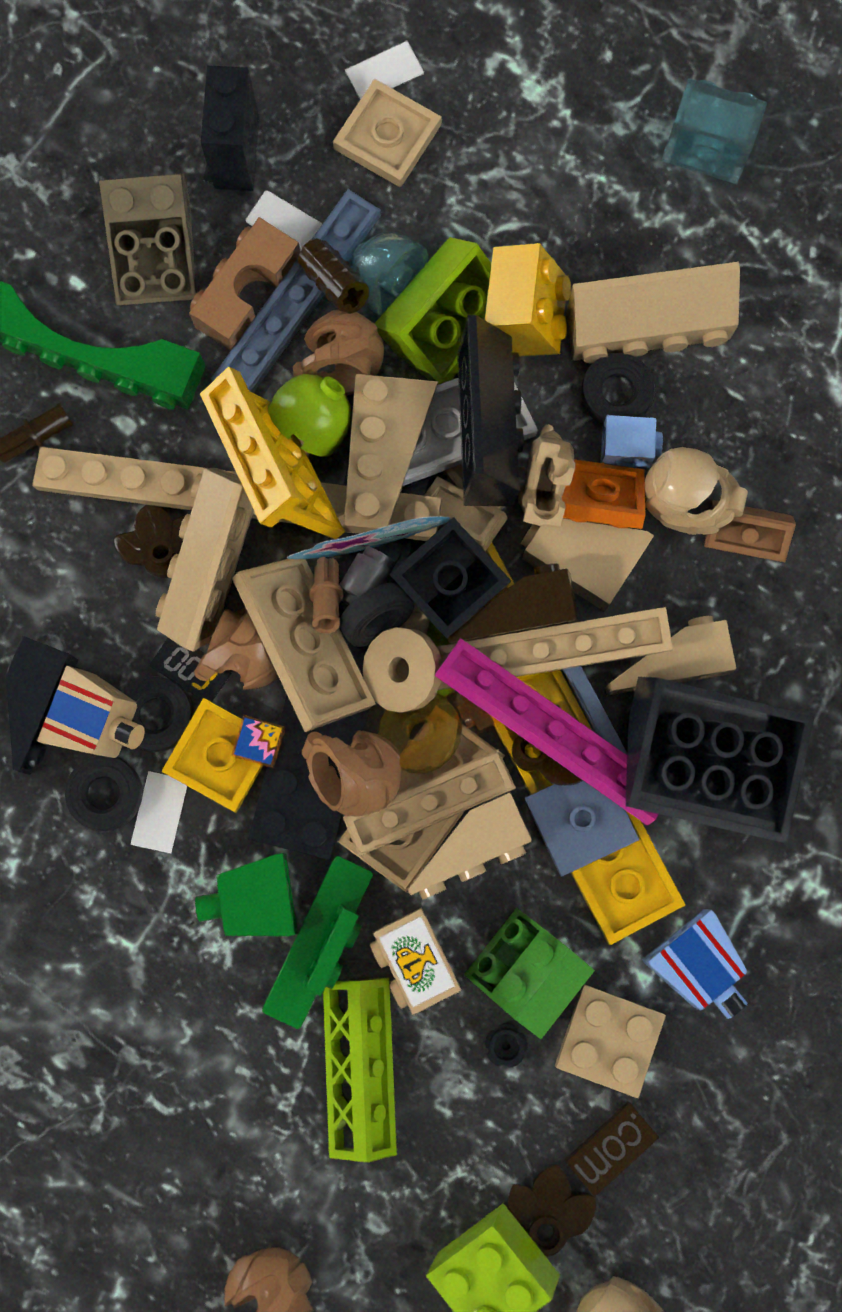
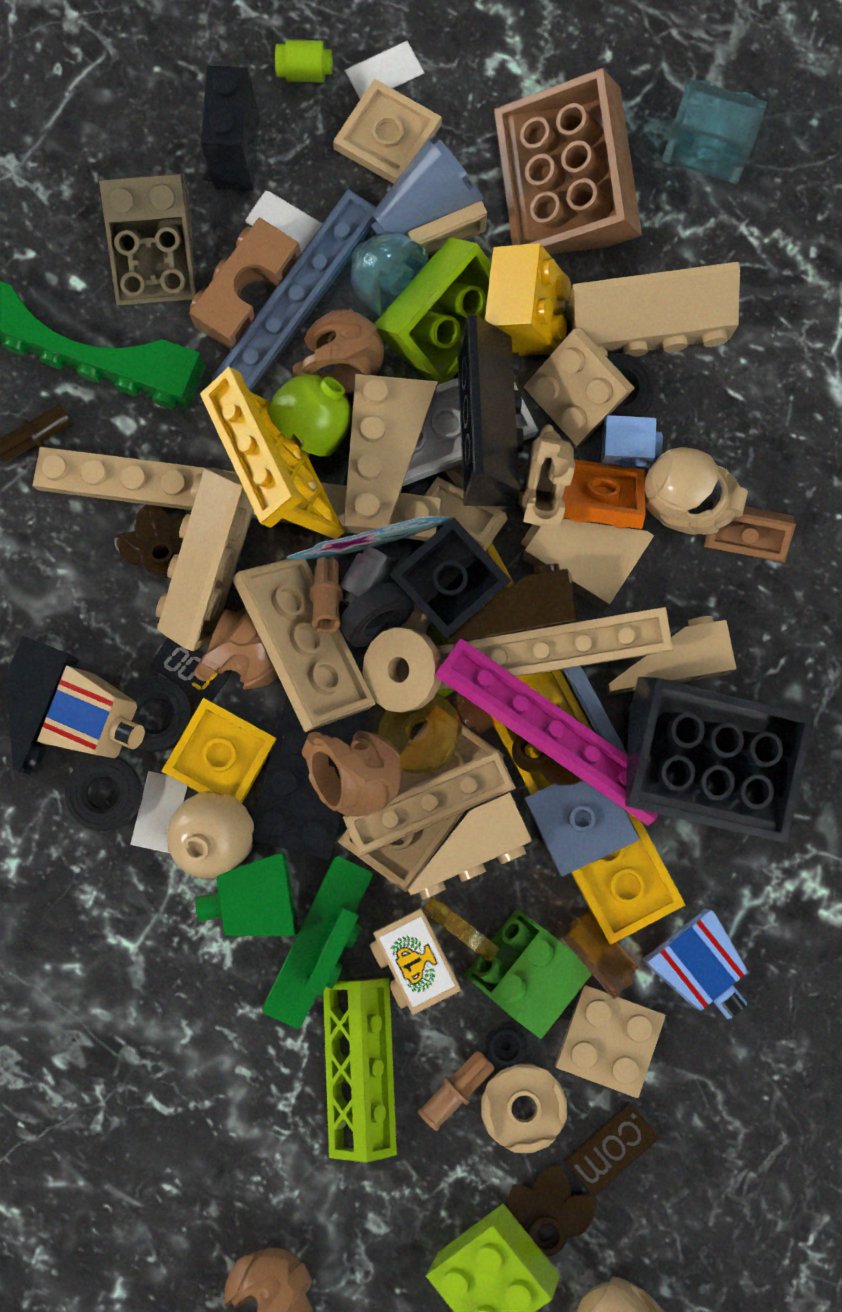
tile [231,715,286,769] -> none
dark brown axle [298,238,369,314] -> none
none -> tan cylinder [166,791,254,879]
none -> lime brick [275,40,333,83]
none -> sand blue cone [370,134,483,246]
none -> tan tile [408,200,487,261]
none -> medium nougat axle [418,1051,494,1131]
none -> clear yellow tile [422,896,500,961]
none -> tan tile [481,1063,567,1153]
none -> medium nougat slope [494,68,642,255]
none -> tan plate [524,328,634,446]
none -> clear orange piece [563,909,638,999]

